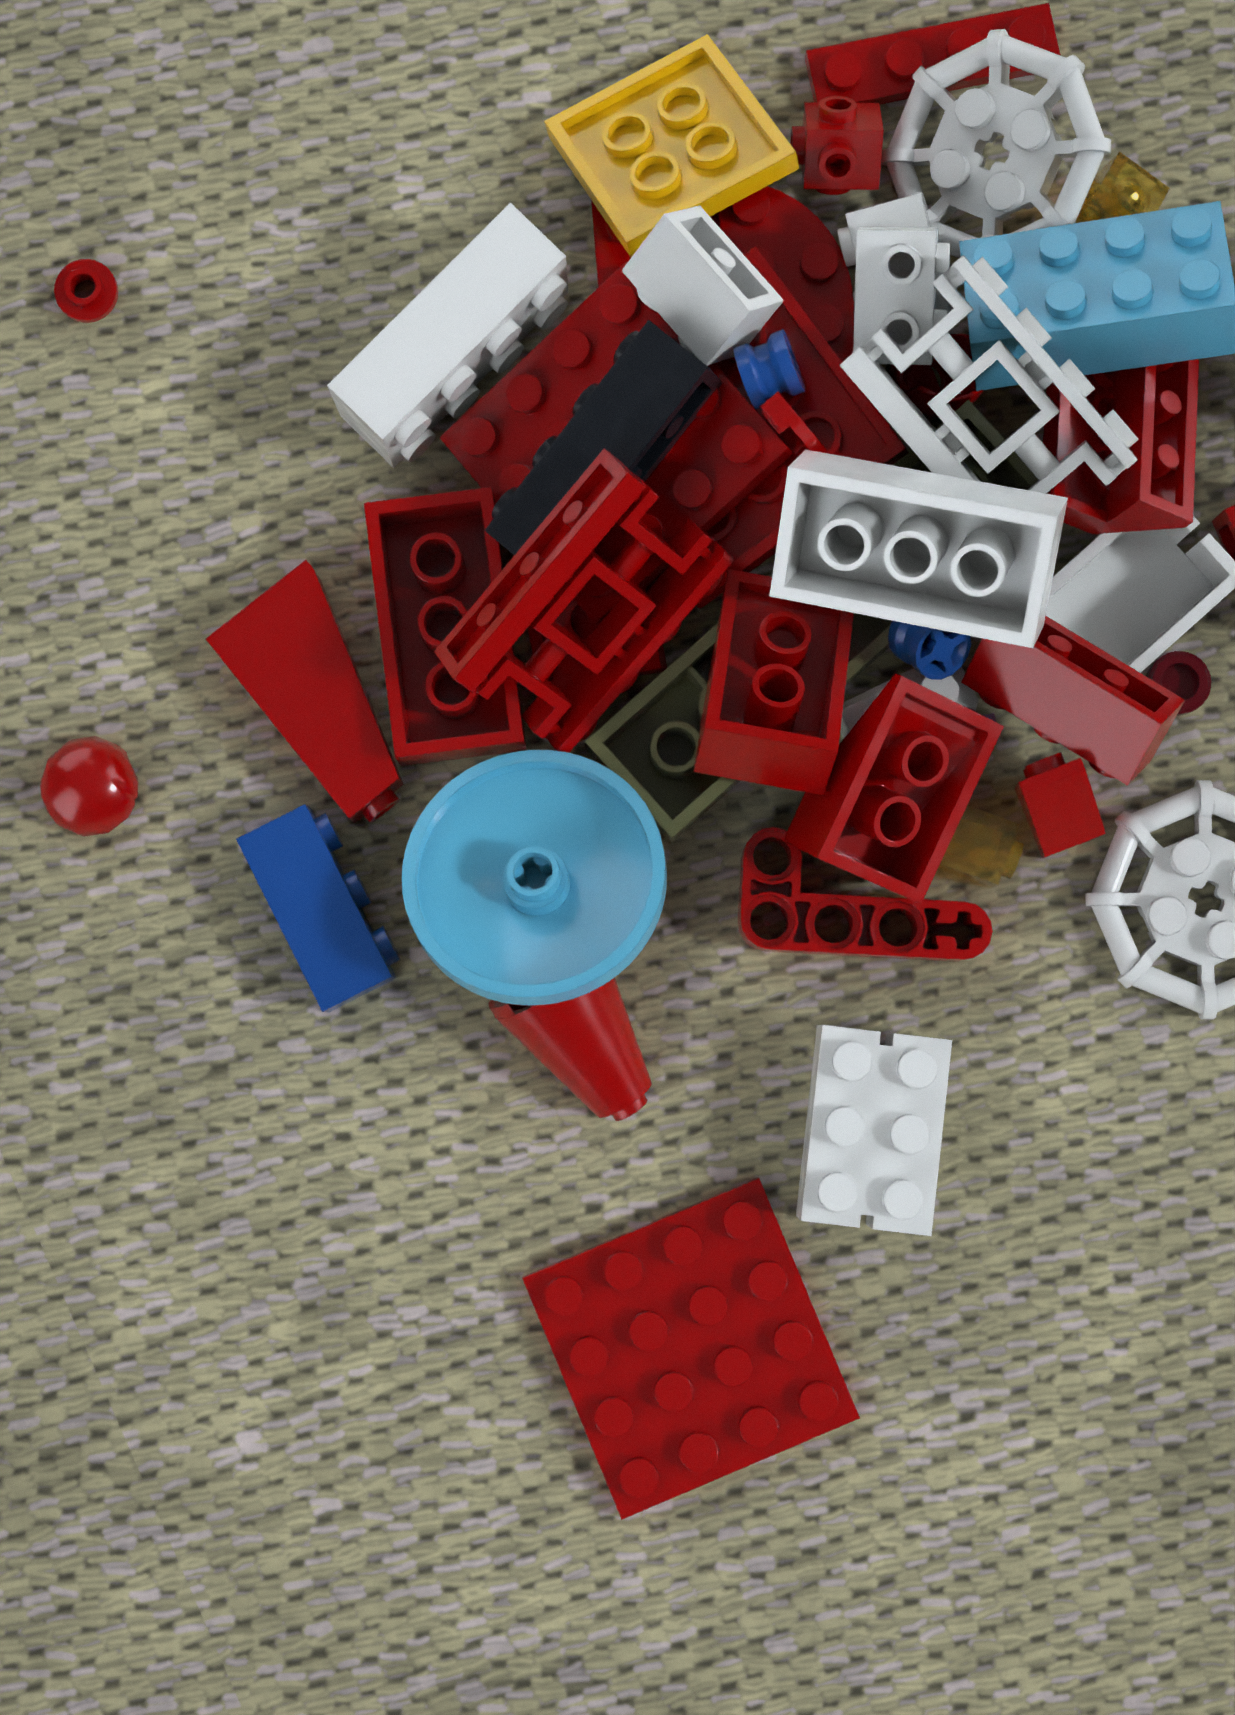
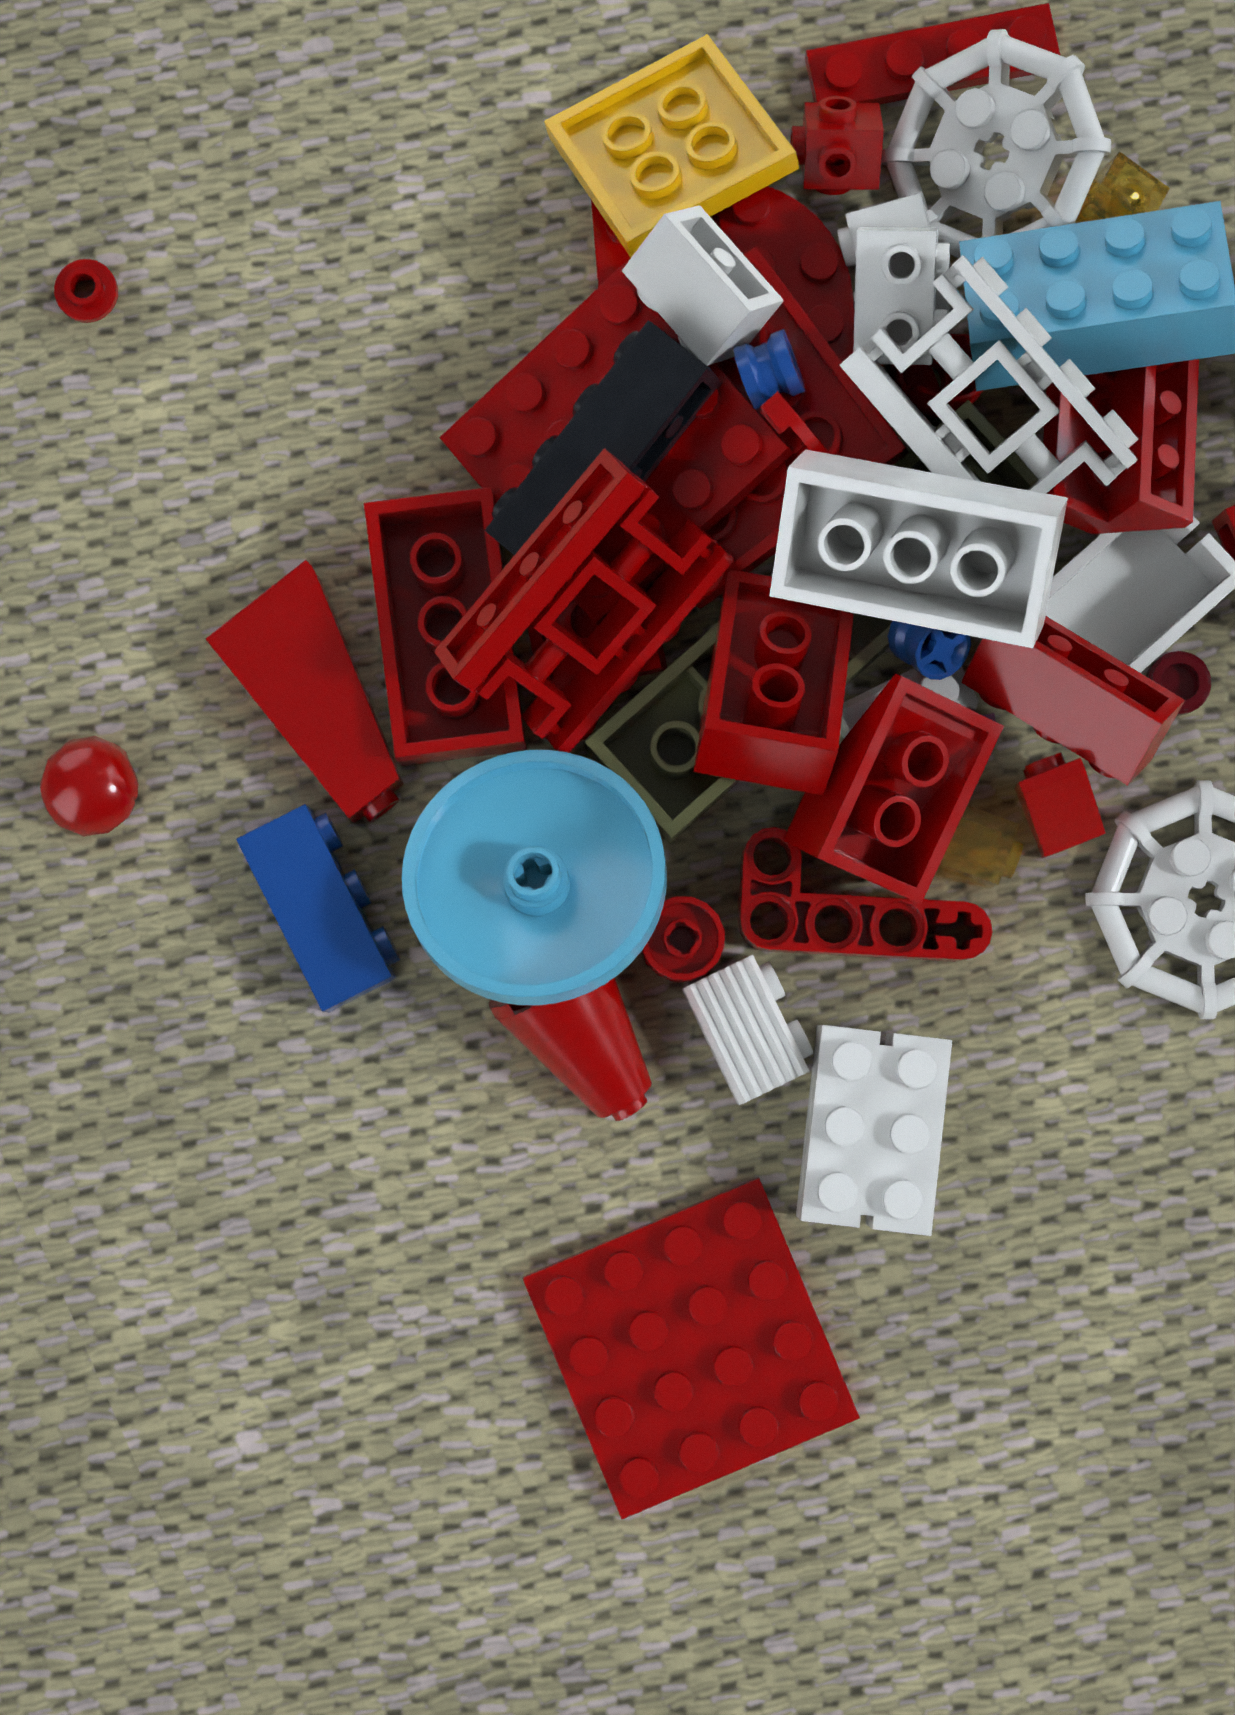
white brick [327,203,568,468] -> none
none -> red wheel [641,896,725,982]
none -> white brick [682,955,814,1105]

